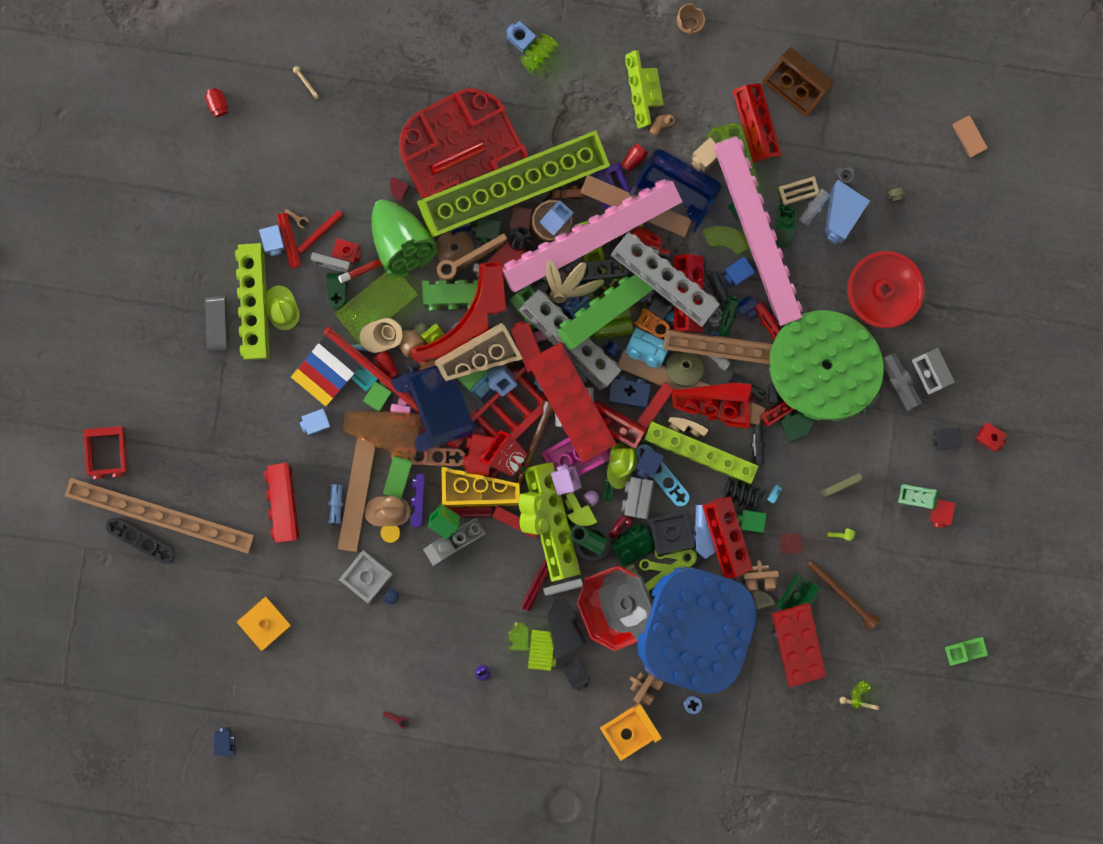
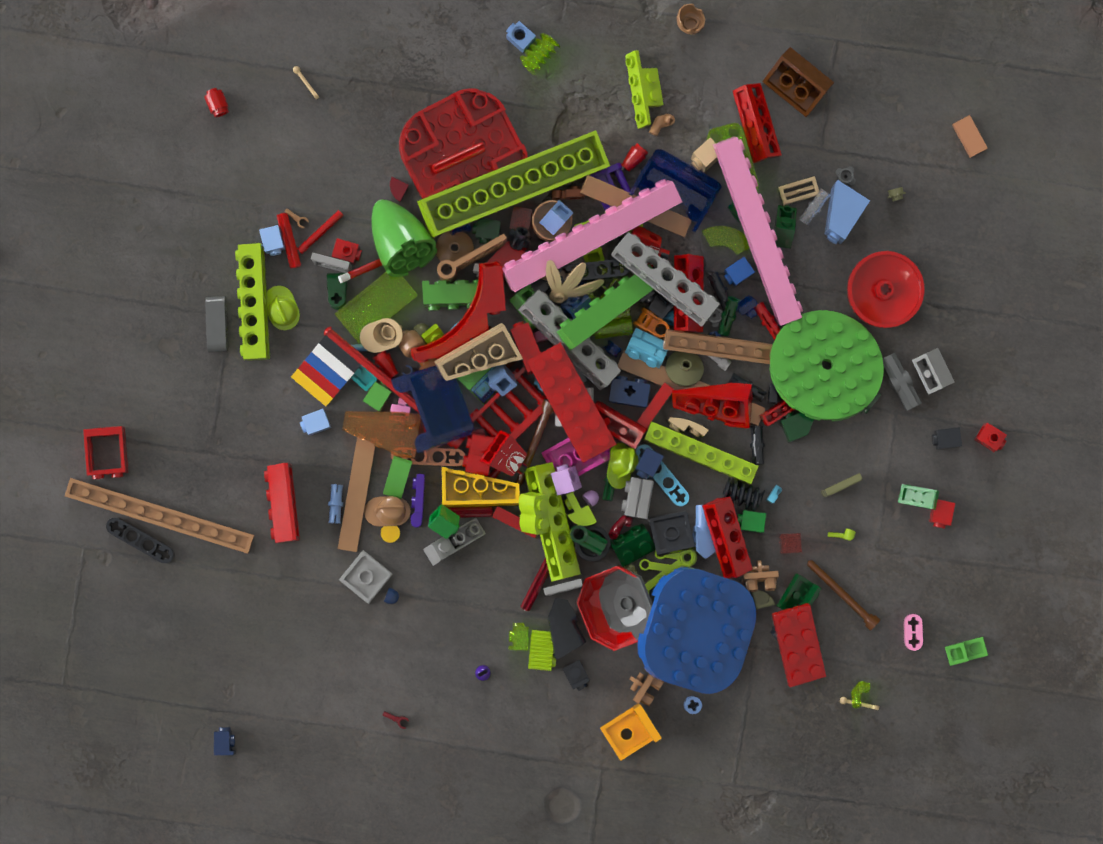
light orange plate [237,597,291,651] -> none
none -> bright pink beam [904,614,923,651]

